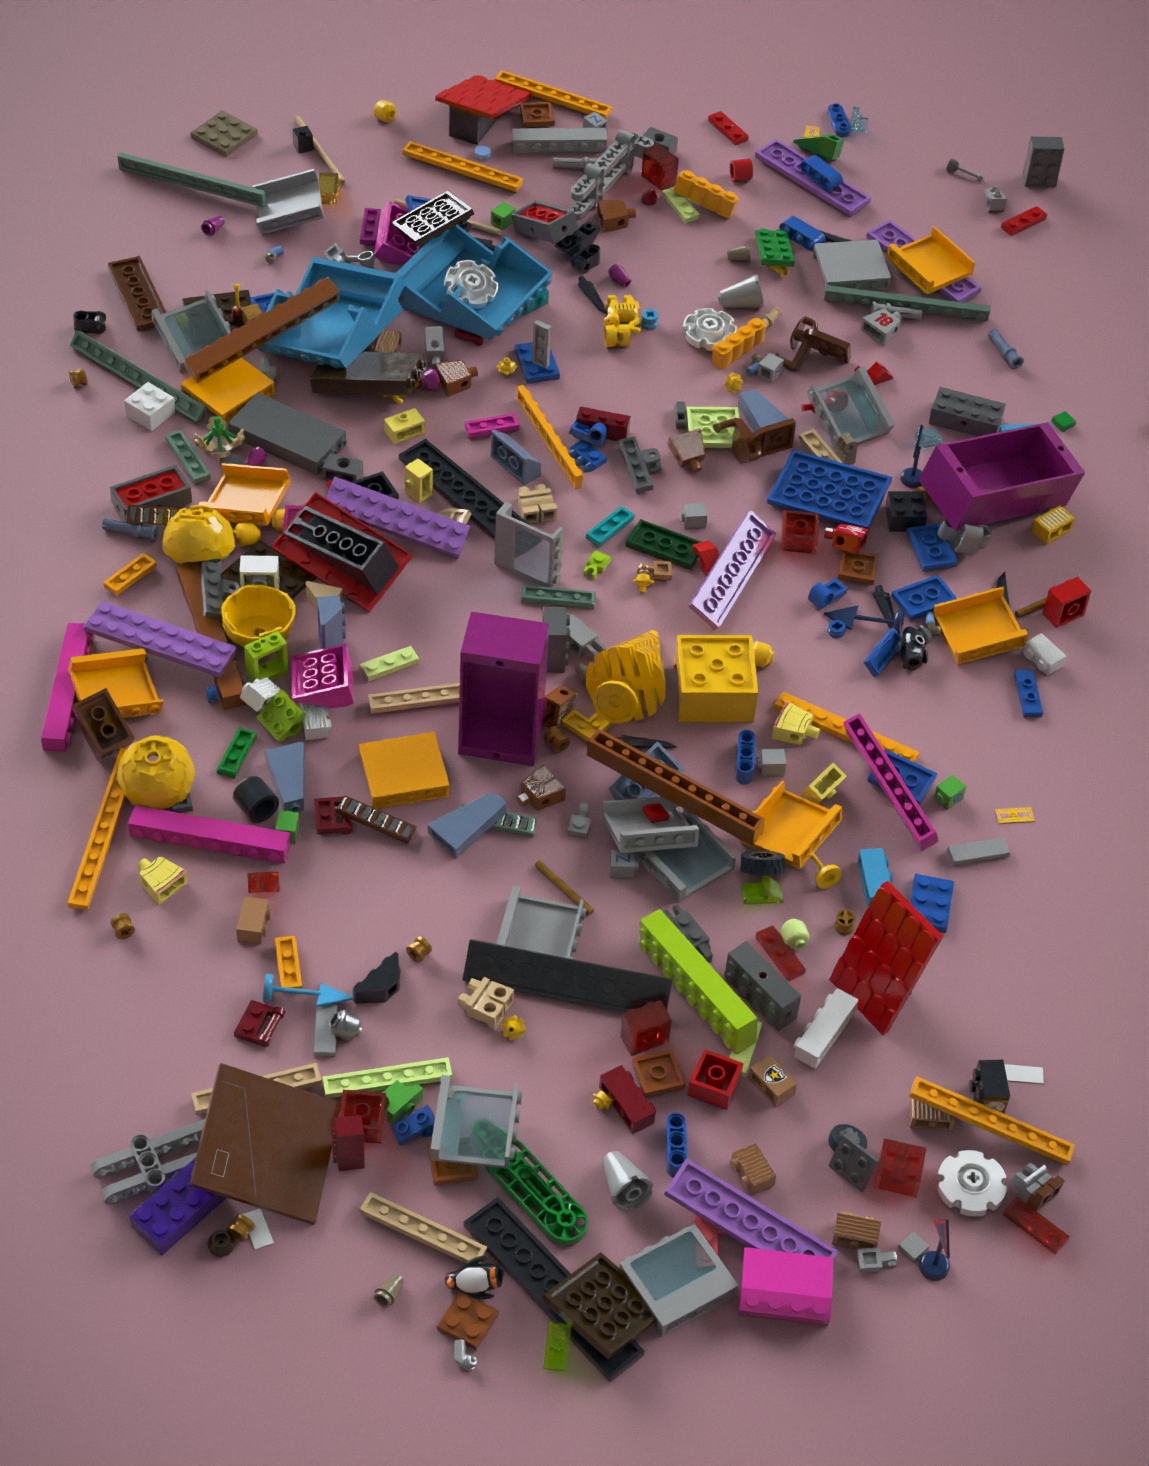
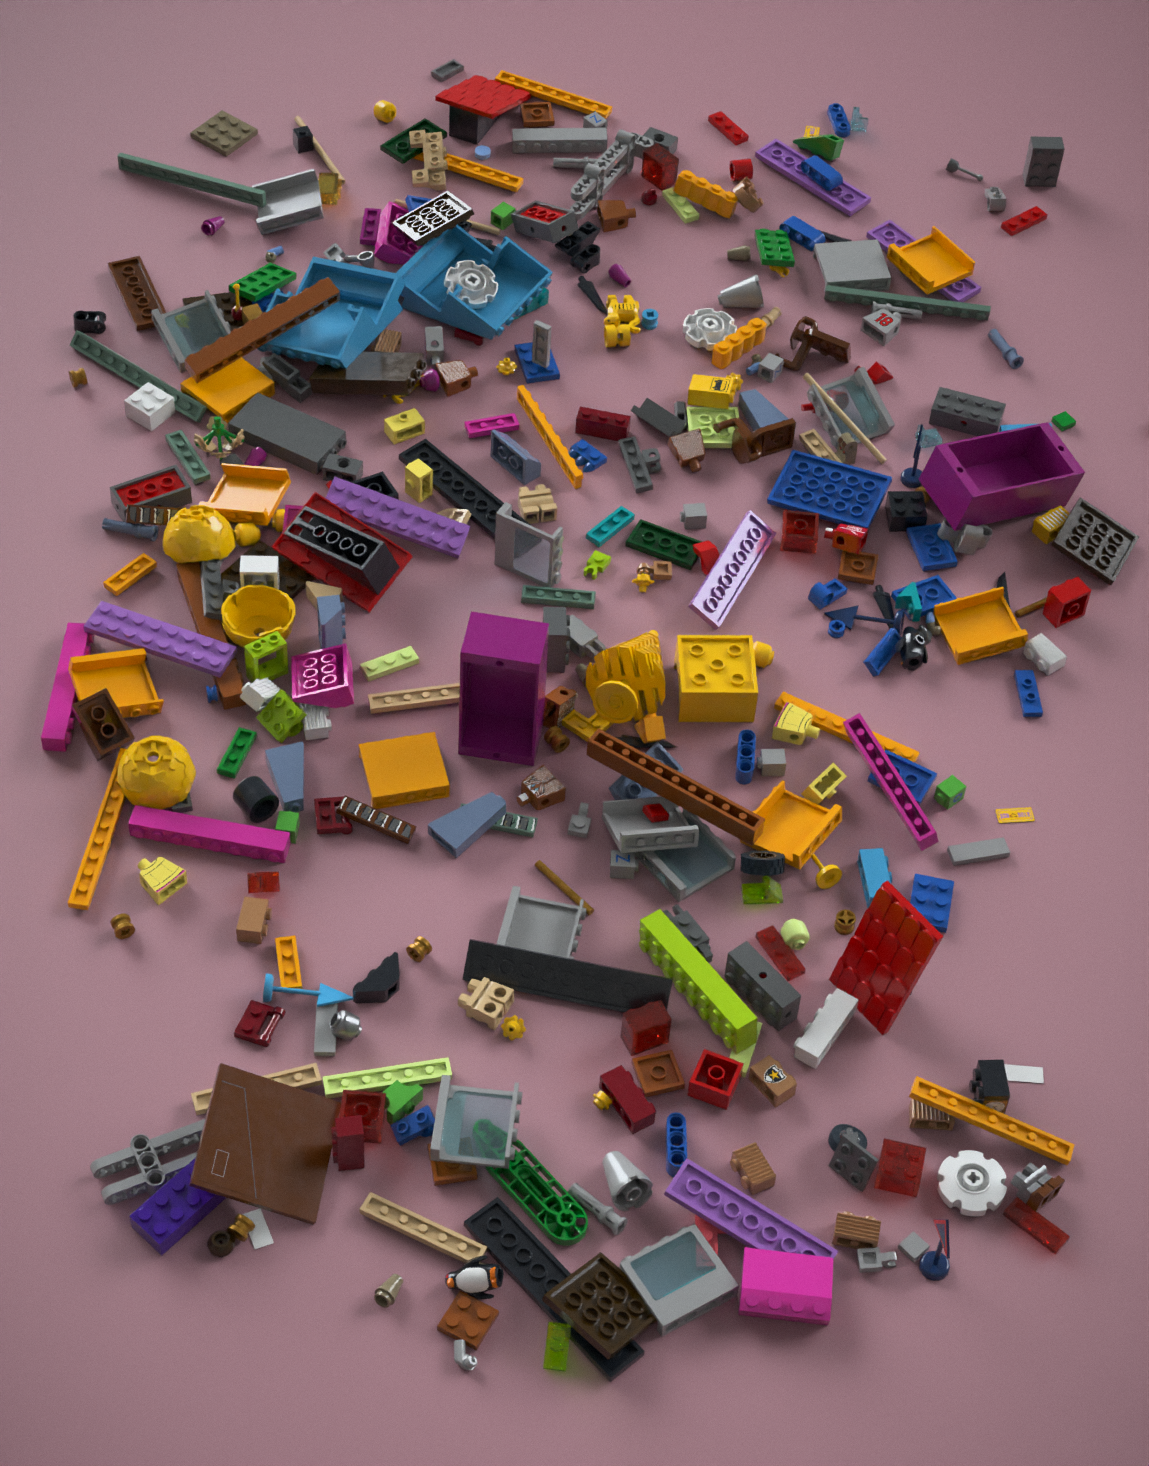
blue plate [569,421,607,447] -> none
none -> green plate [229,263,297,302]
none -> dark grey slope [262,353,312,403]
none -> dark green tile [380,118,447,164]
none -> tan bracket [409,130,448,191]
none -> flat silver tile [431,59,464,82]
none -> light grey pin [568,1183,628,1235]
none -> dark grey panel [631,398,686,437]
none -> light orange slope [634,713,666,743]
none -> yellow brick [687,374,736,409]
none -> medium nougat piece [733,177,764,213]
none -> tan piece [803,373,887,464]
none -> teal slope [895,582,922,622]
none -> dark brown plate [1051,497,1139,585]

